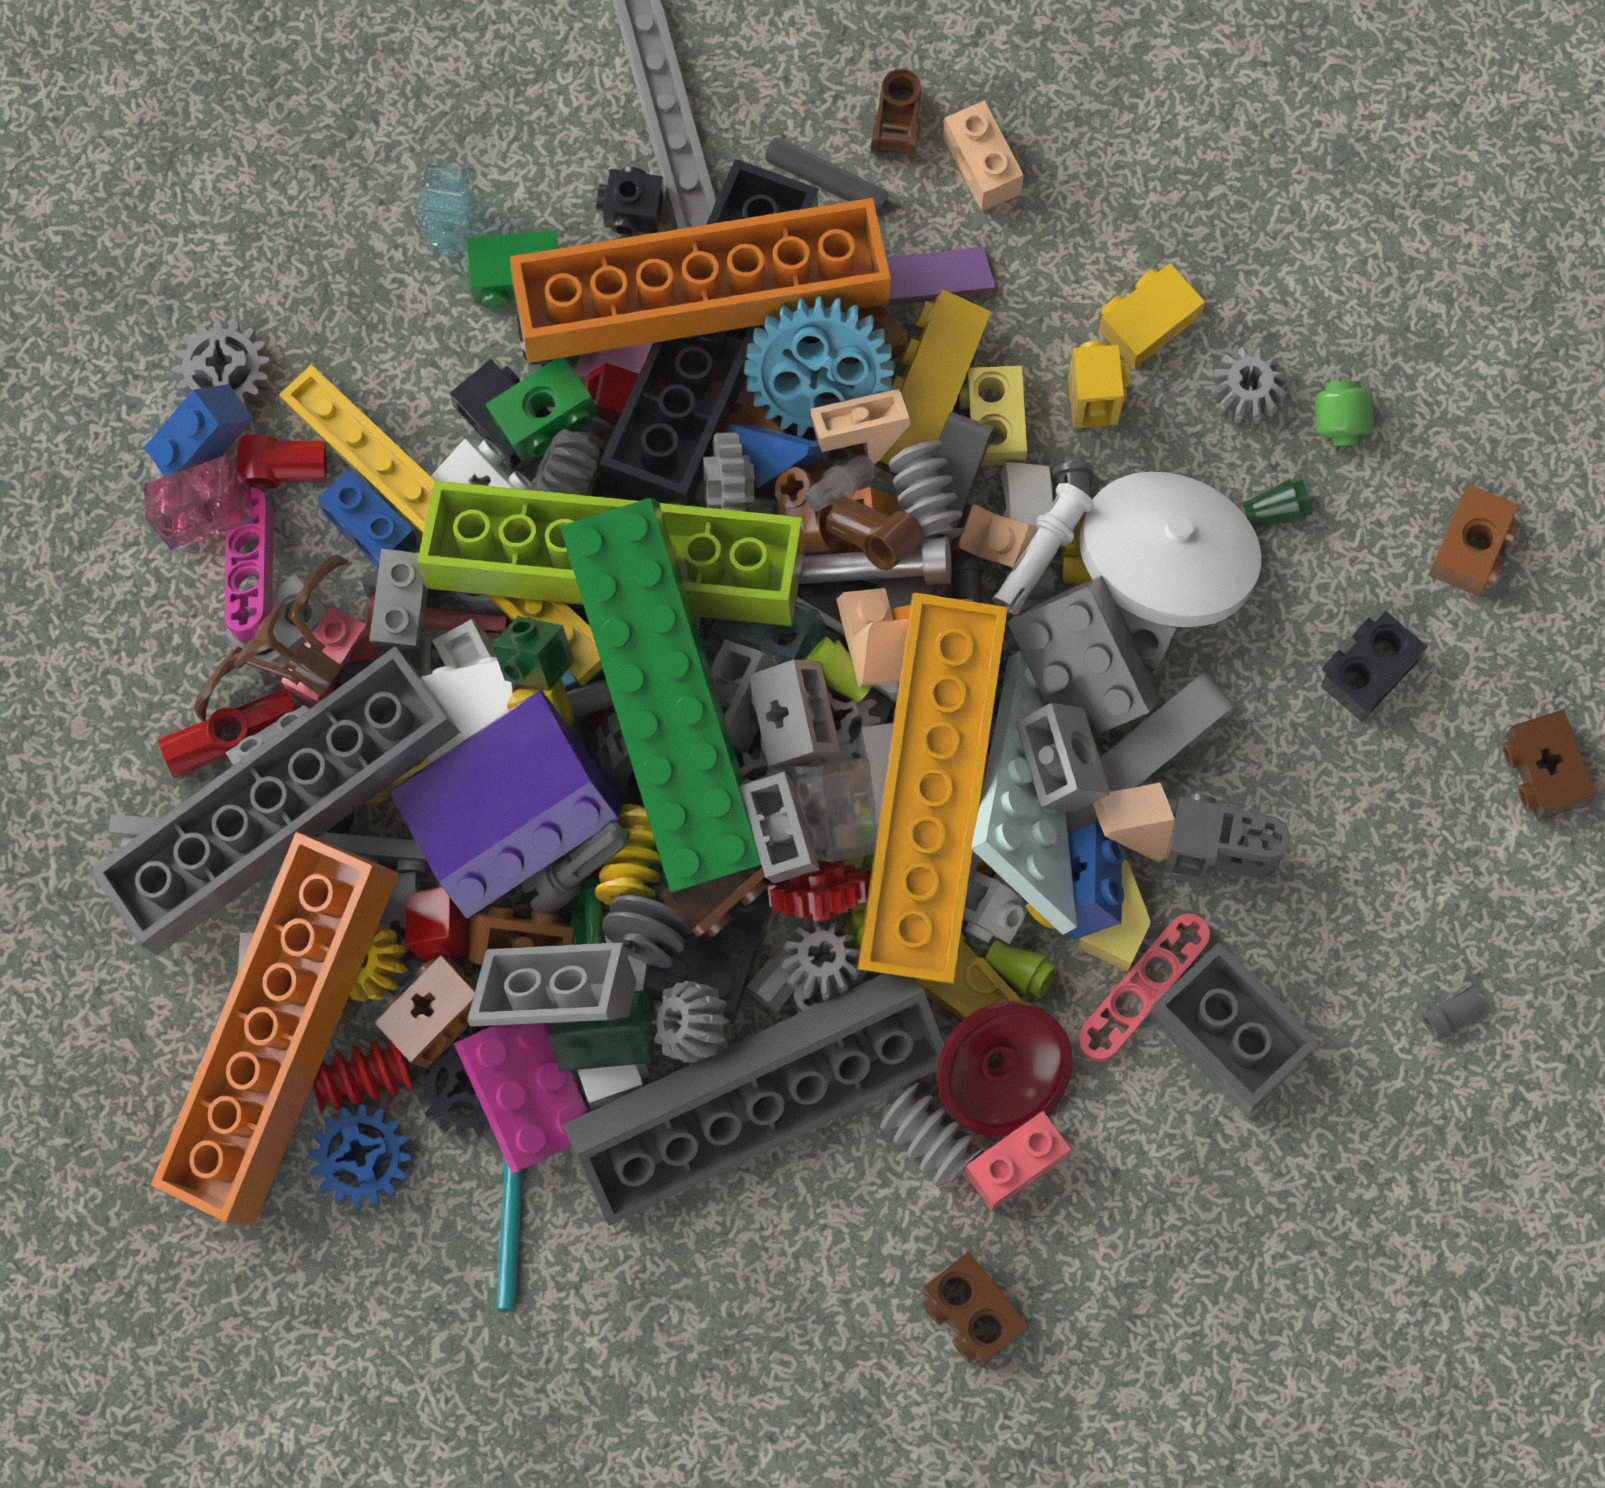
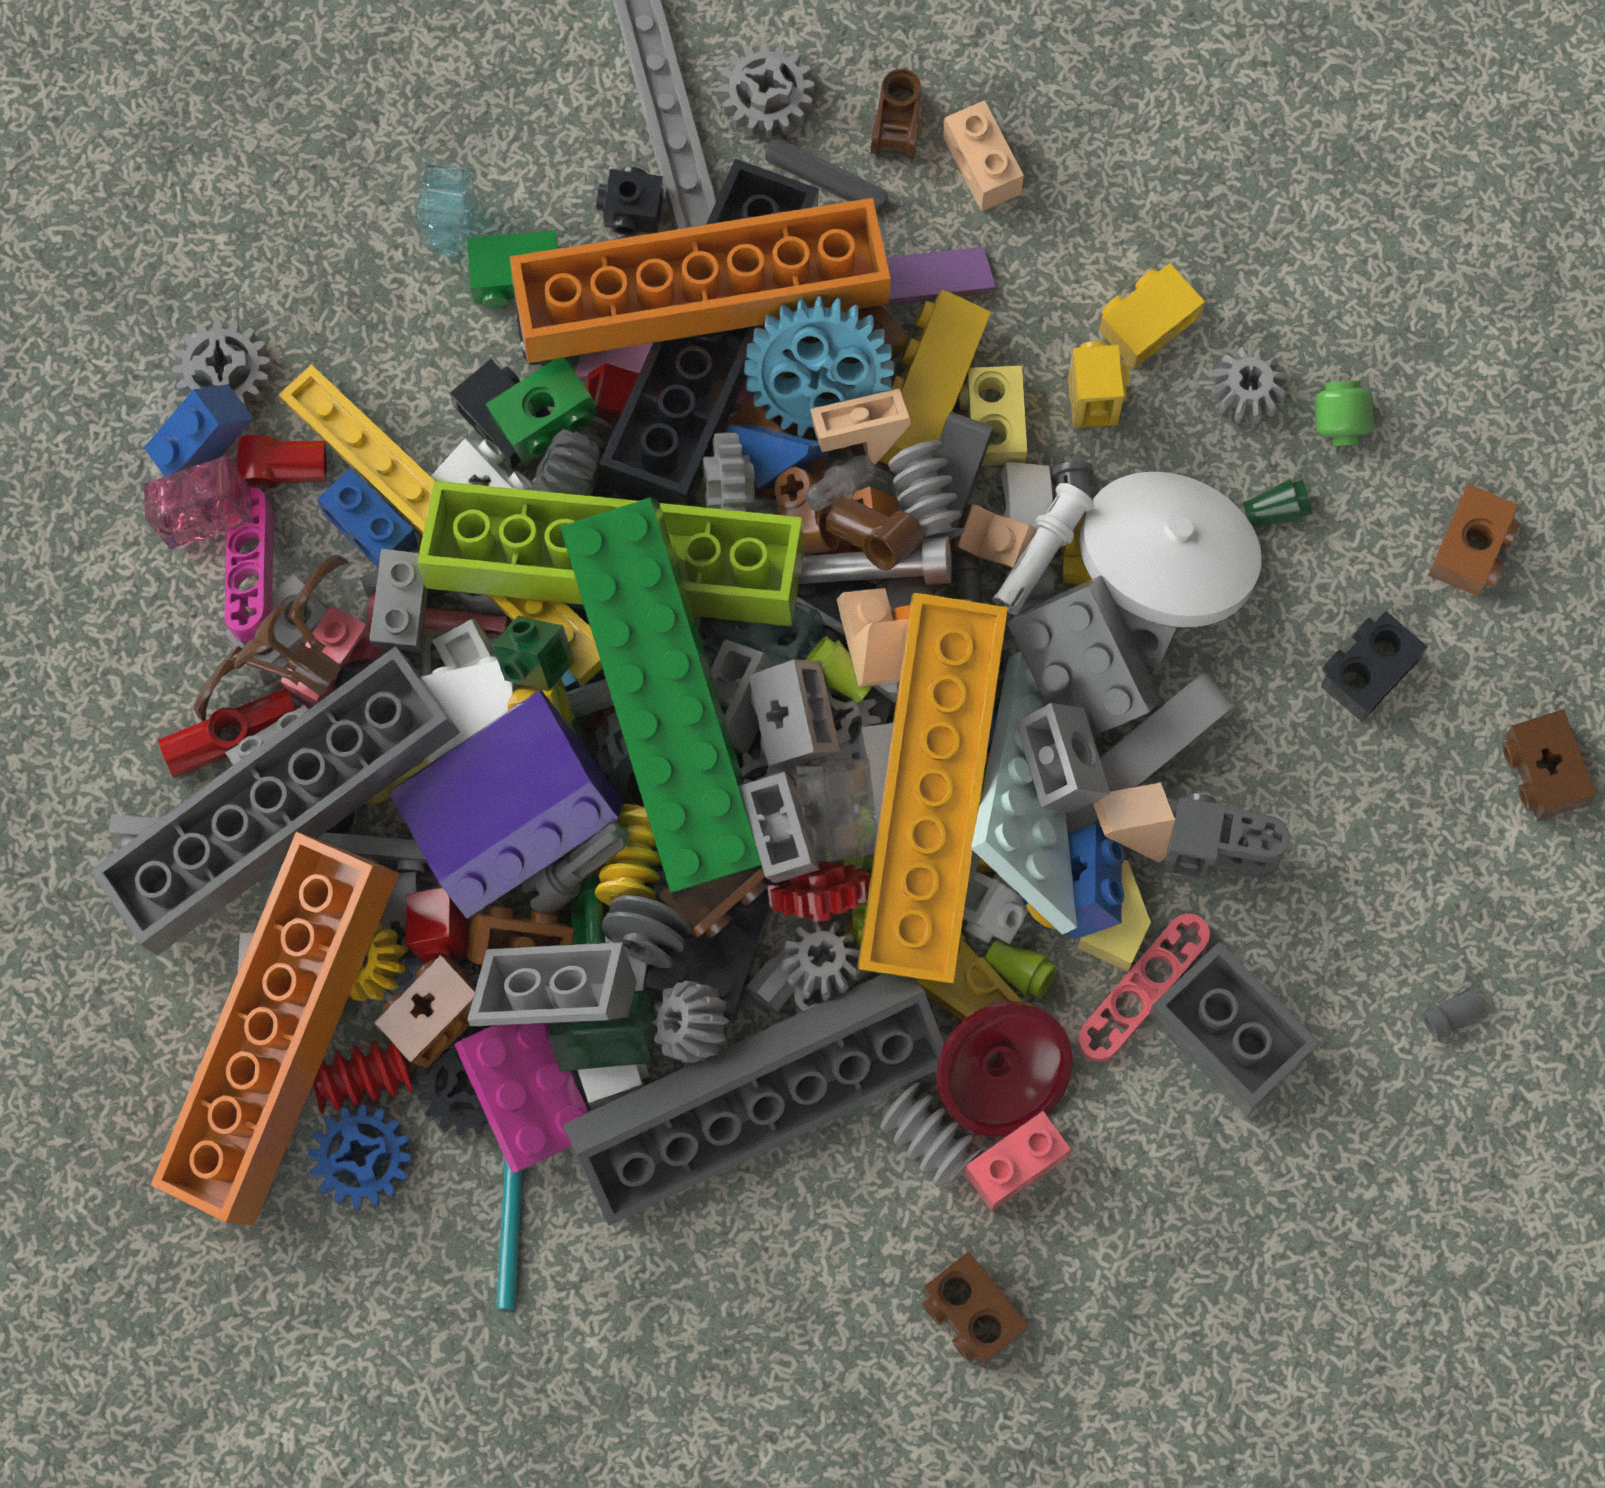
none -> light grey gear [718,42,814,139]

